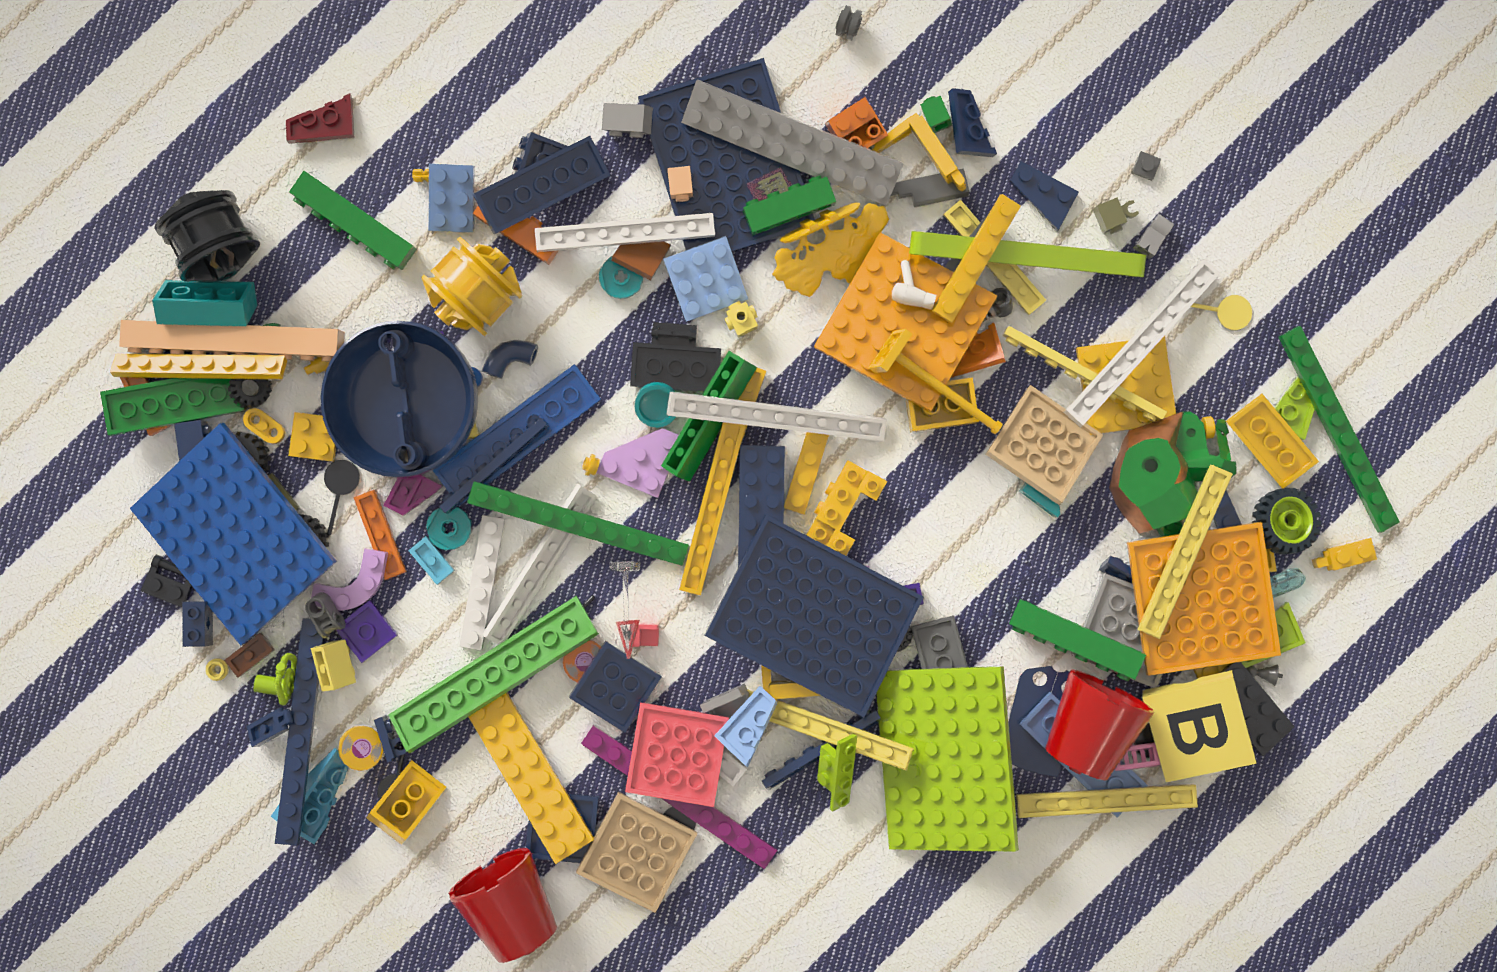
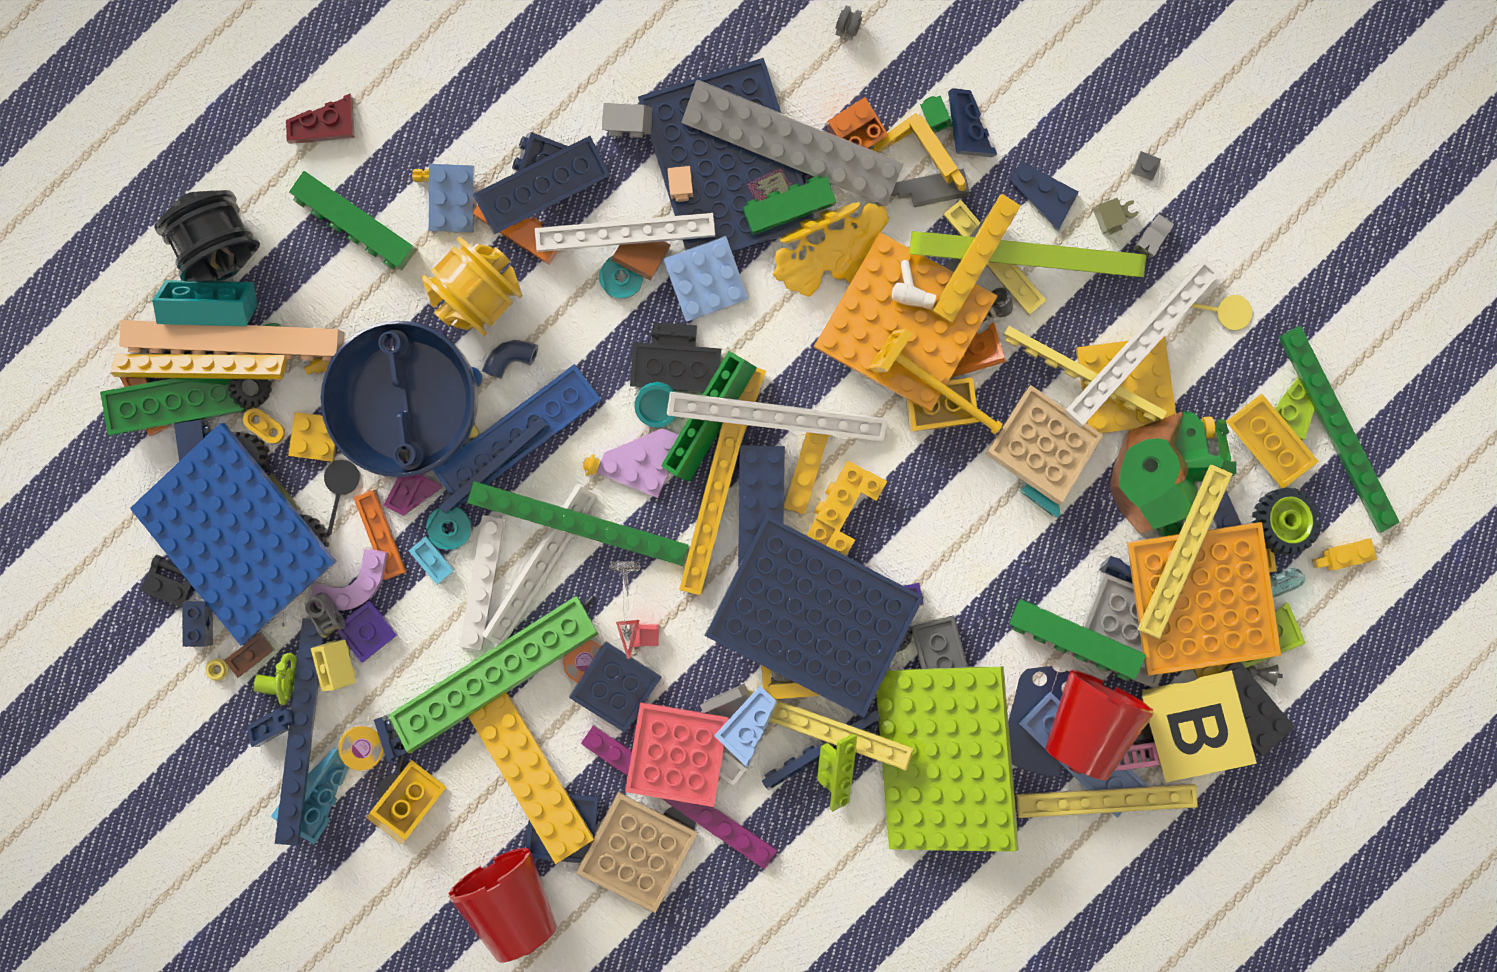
light yellow brick [724,301,758,338] -> none

